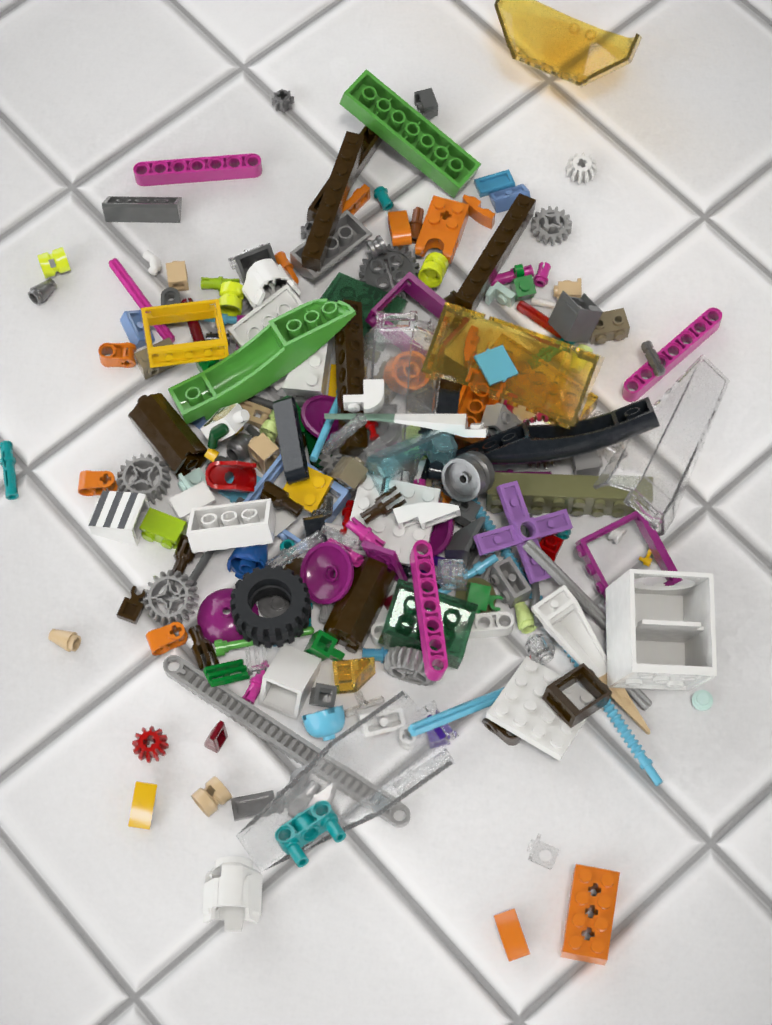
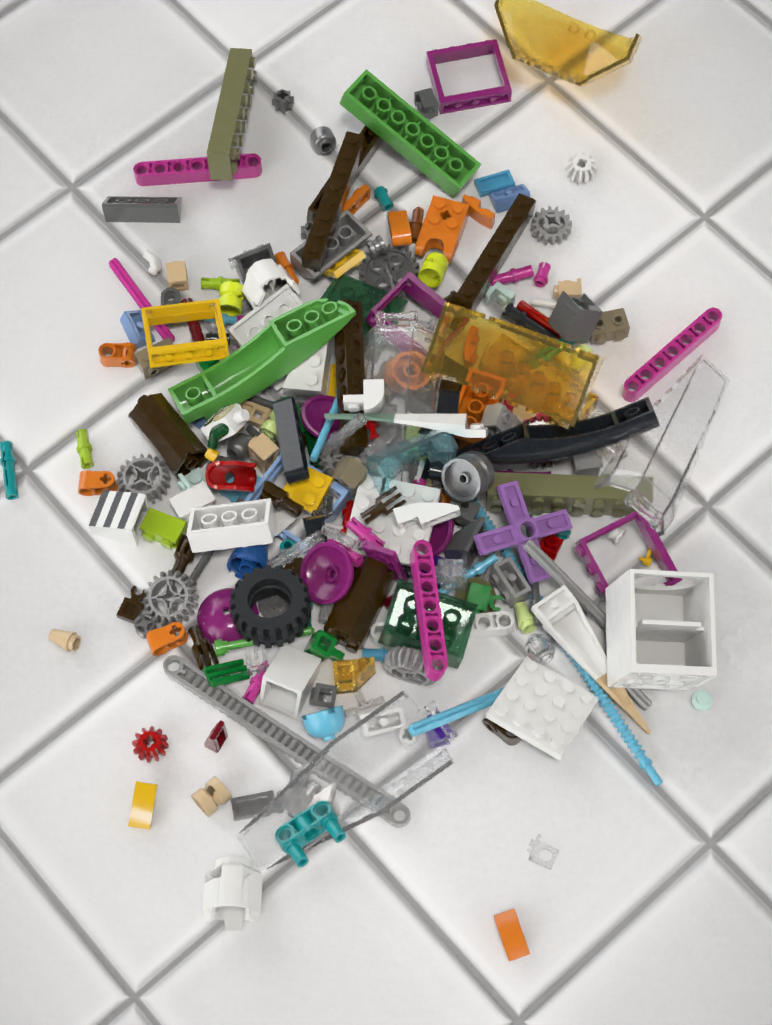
flat silver cone [28,278,57,305] -> none
neon yellow wheel [37,247,71,279] -> none
medium azure piece [474,345,519,386] -> none
green brick [510,264,537,302] -> none
dark brown window [542,663,612,728] -> none
orange brick [561,864,620,966] -> none
flat silver axle [641,341,666,377] -> none
none -> lime pin [75,429,94,469]
none -> flat silver wheel [134,614,157,639]
none -> olive brick [207,48,257,181]
none -> flat silver head [310,126,336,154]
none -> yellow plate [322,249,366,279]
none -> magenta window [426,39,512,115]
none -> black pin [501,302,557,346]

